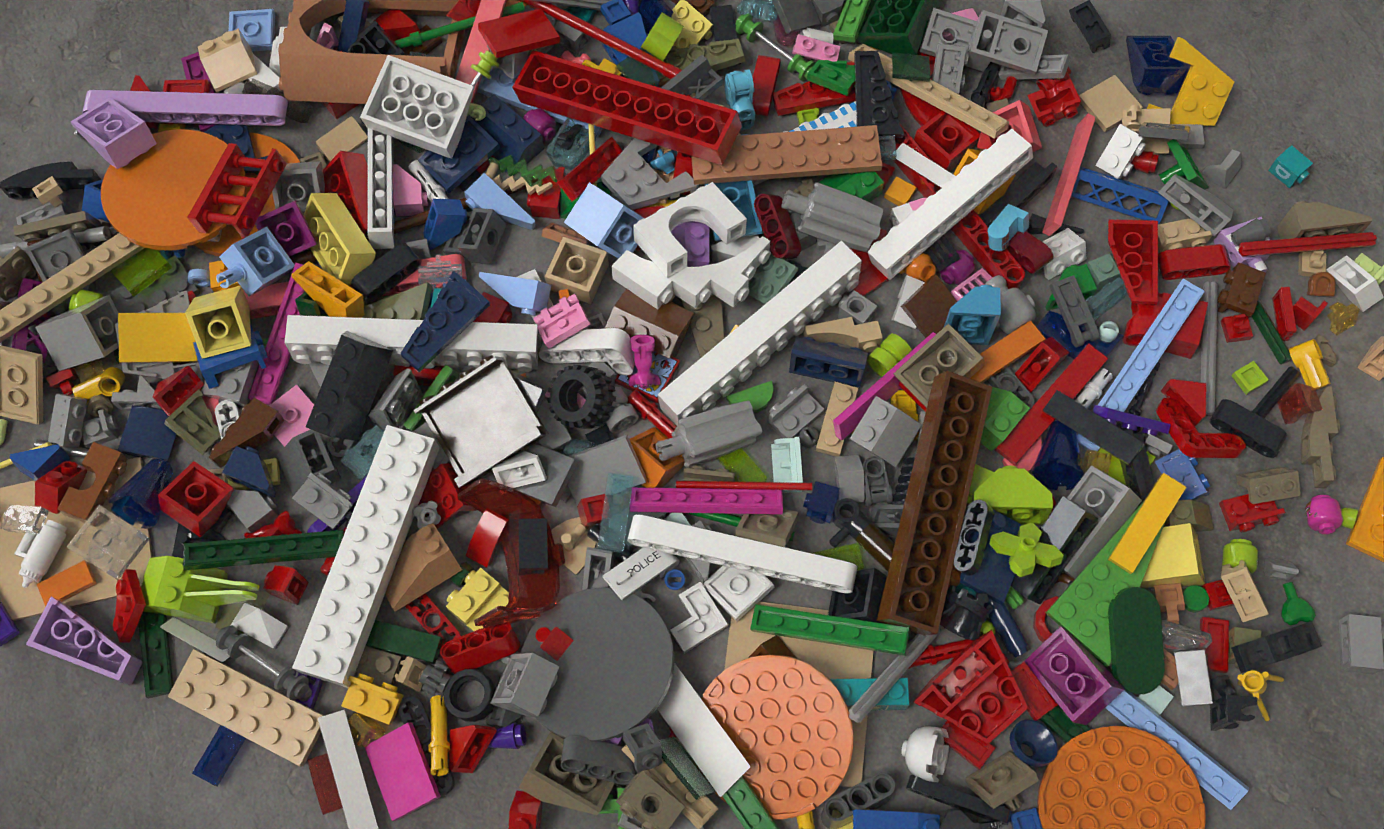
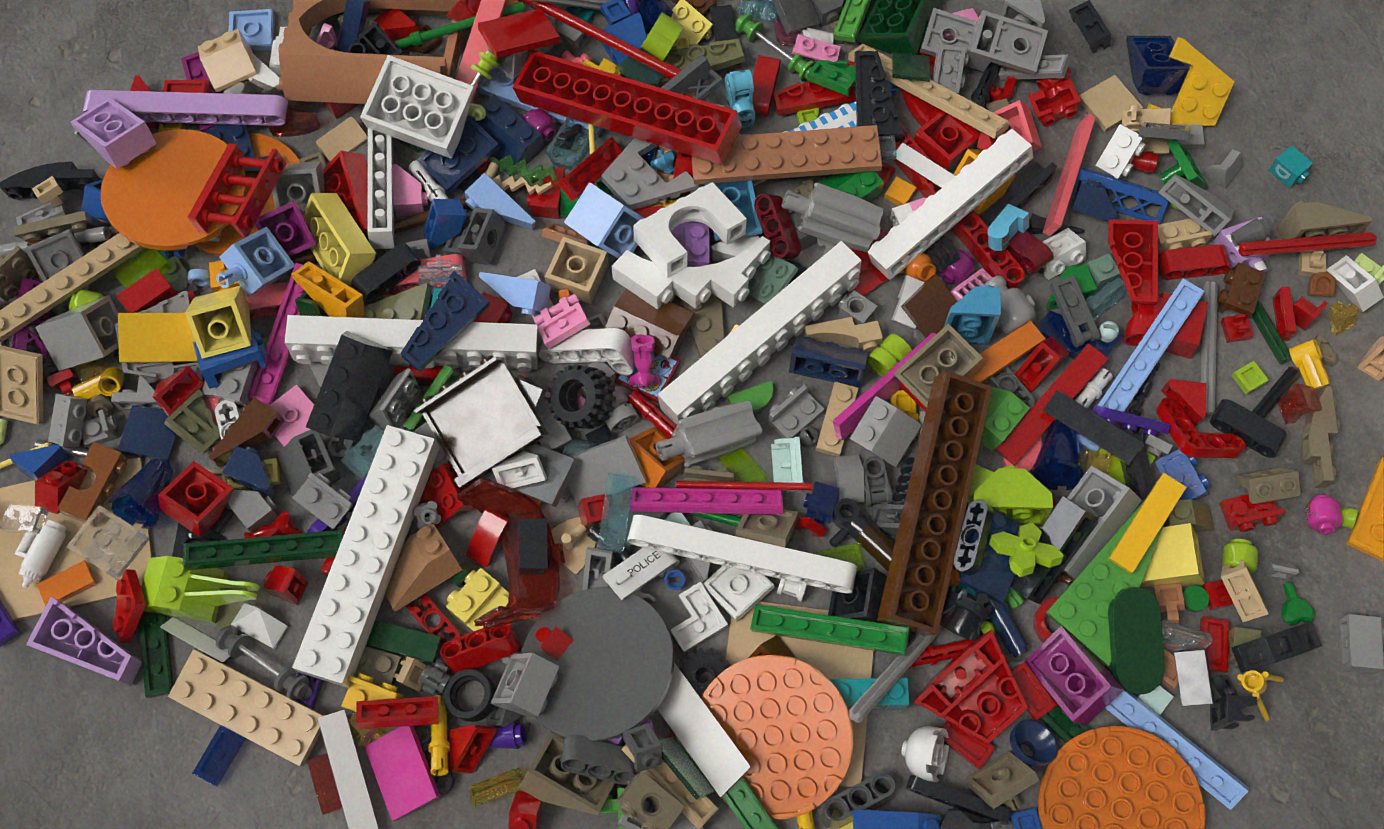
none -> red hinge [116,268,178,313]
none -> clear red slope [267,111,321,137]
none -> red plate [356,696,439,729]
none -> clear yellow tile [469,767,523,807]
none -> black gear [679,648,731,698]
none -> white bush [777,579,807,602]
none -> red tile [795,517,826,537]
none -> dark blue slope [1072,178,1119,221]

